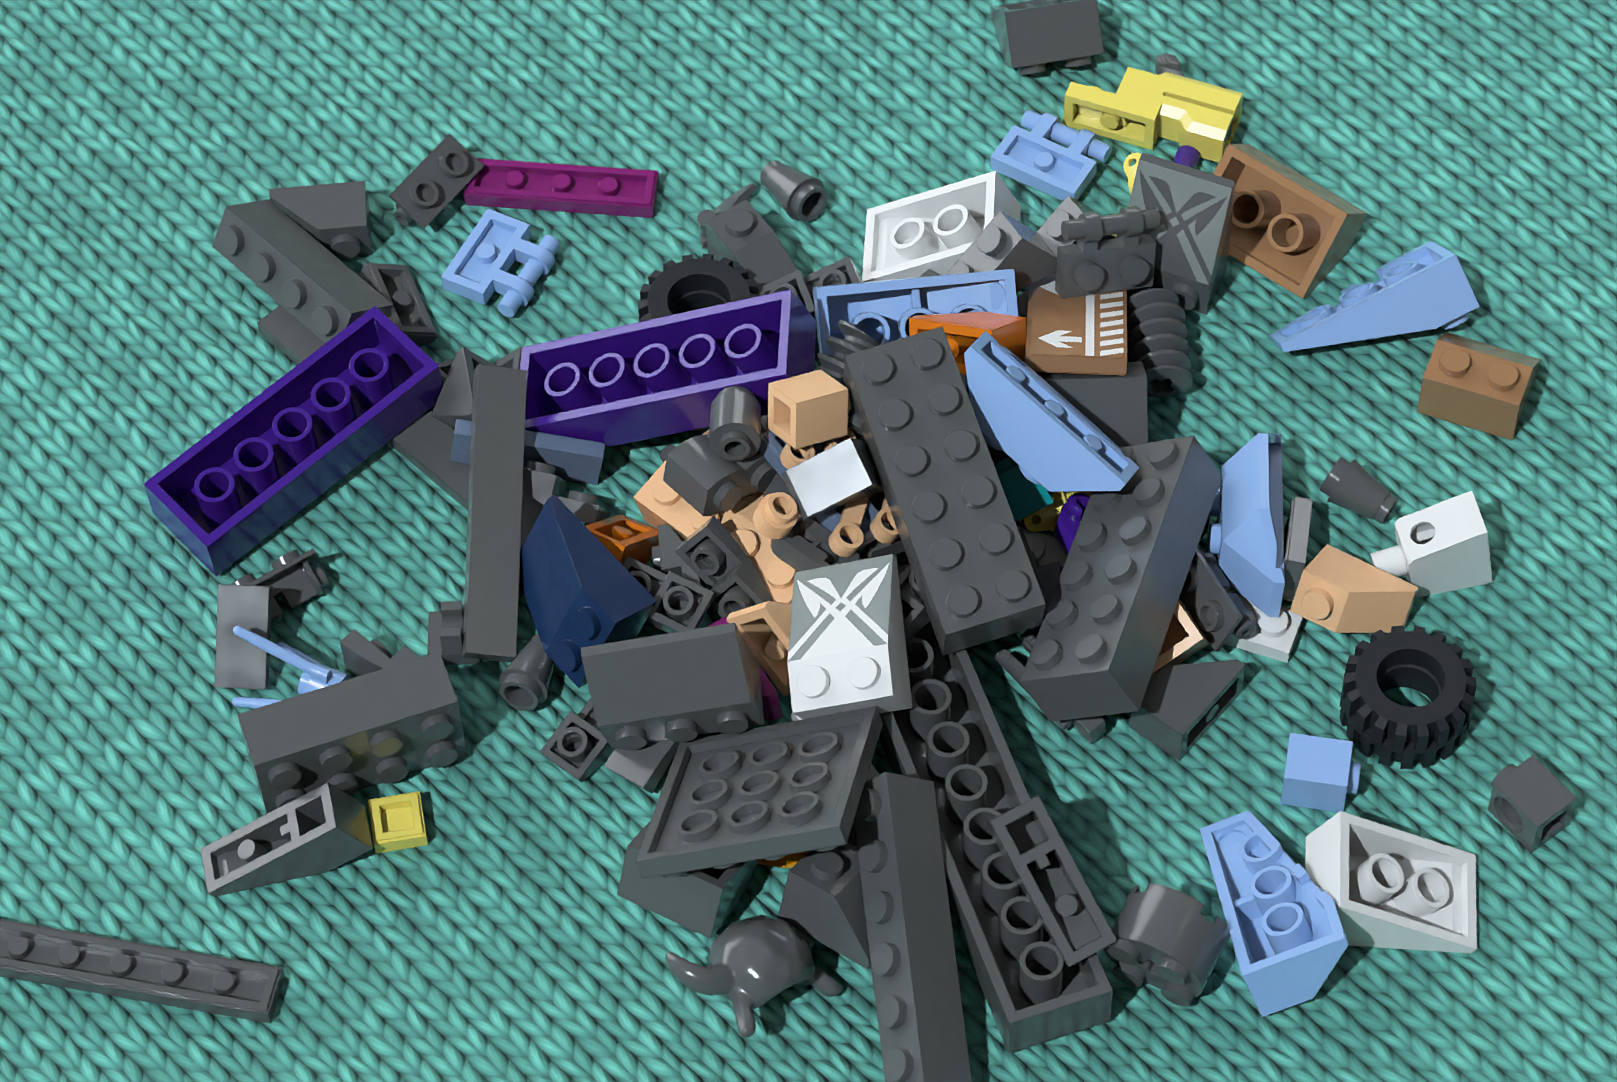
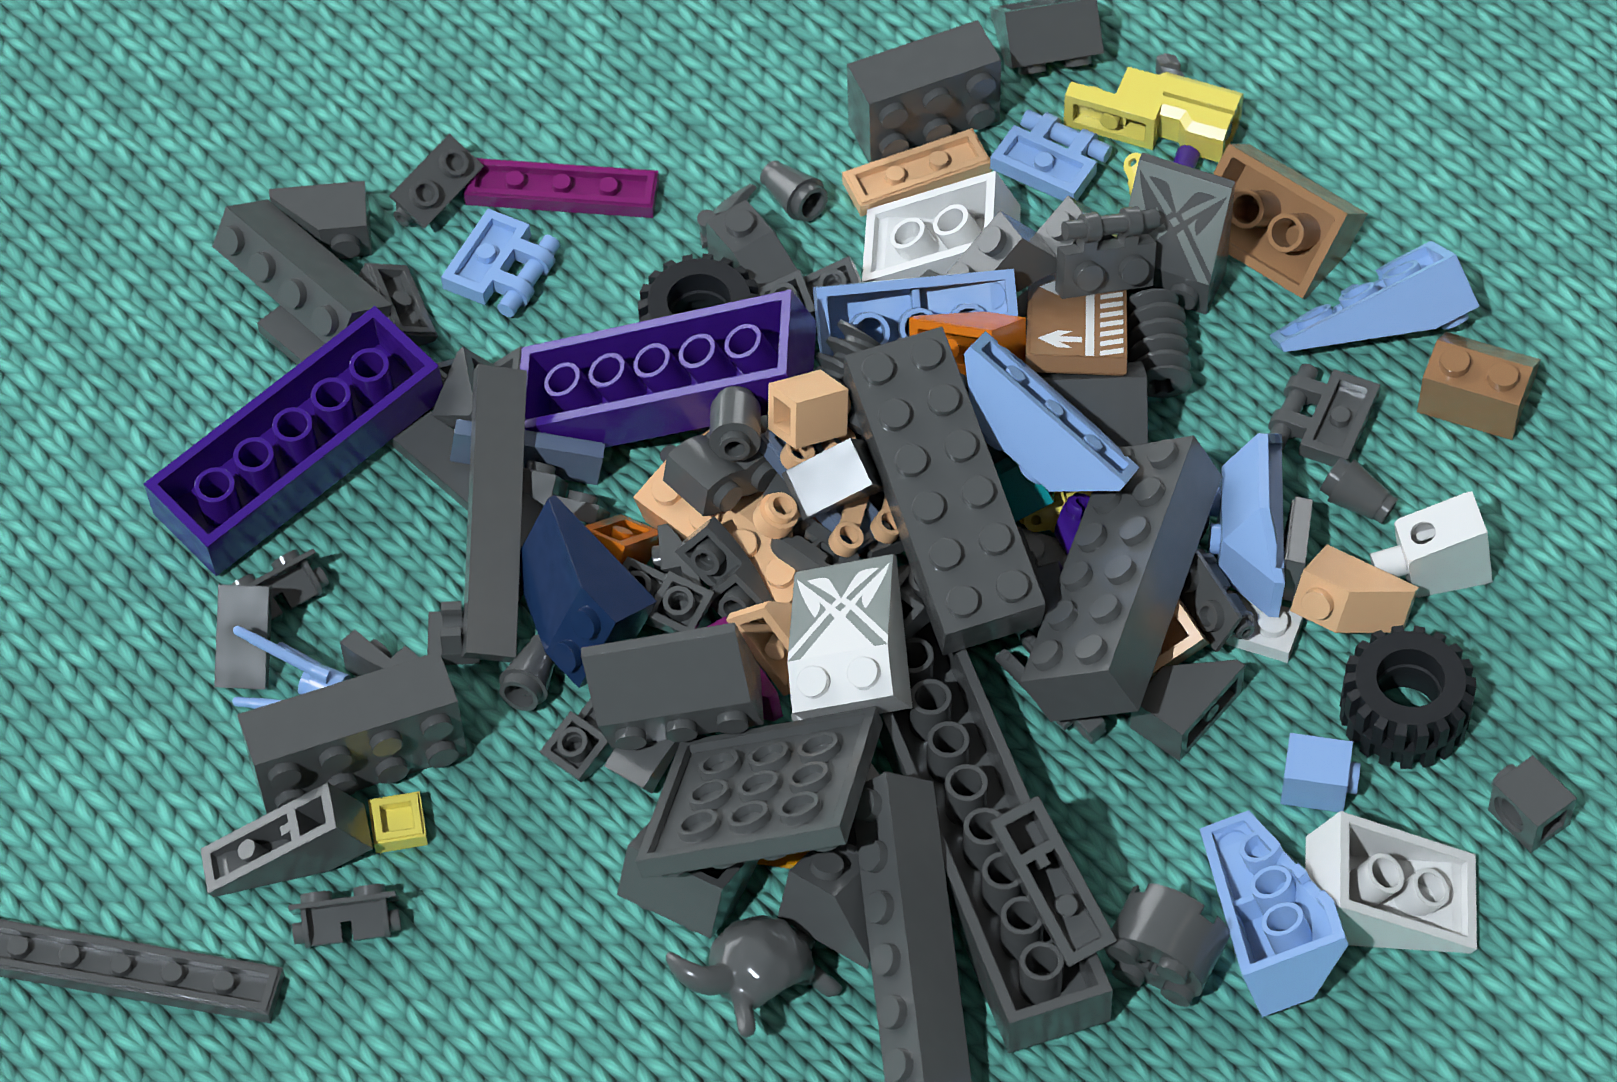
none -> dark grey hinge [288,884,401,949]
none -> light nougat tile [842,128,991,217]
none -> dark grey brick [847,20,1001,163]
none -> dark grey plate [1268,364,1381,467]

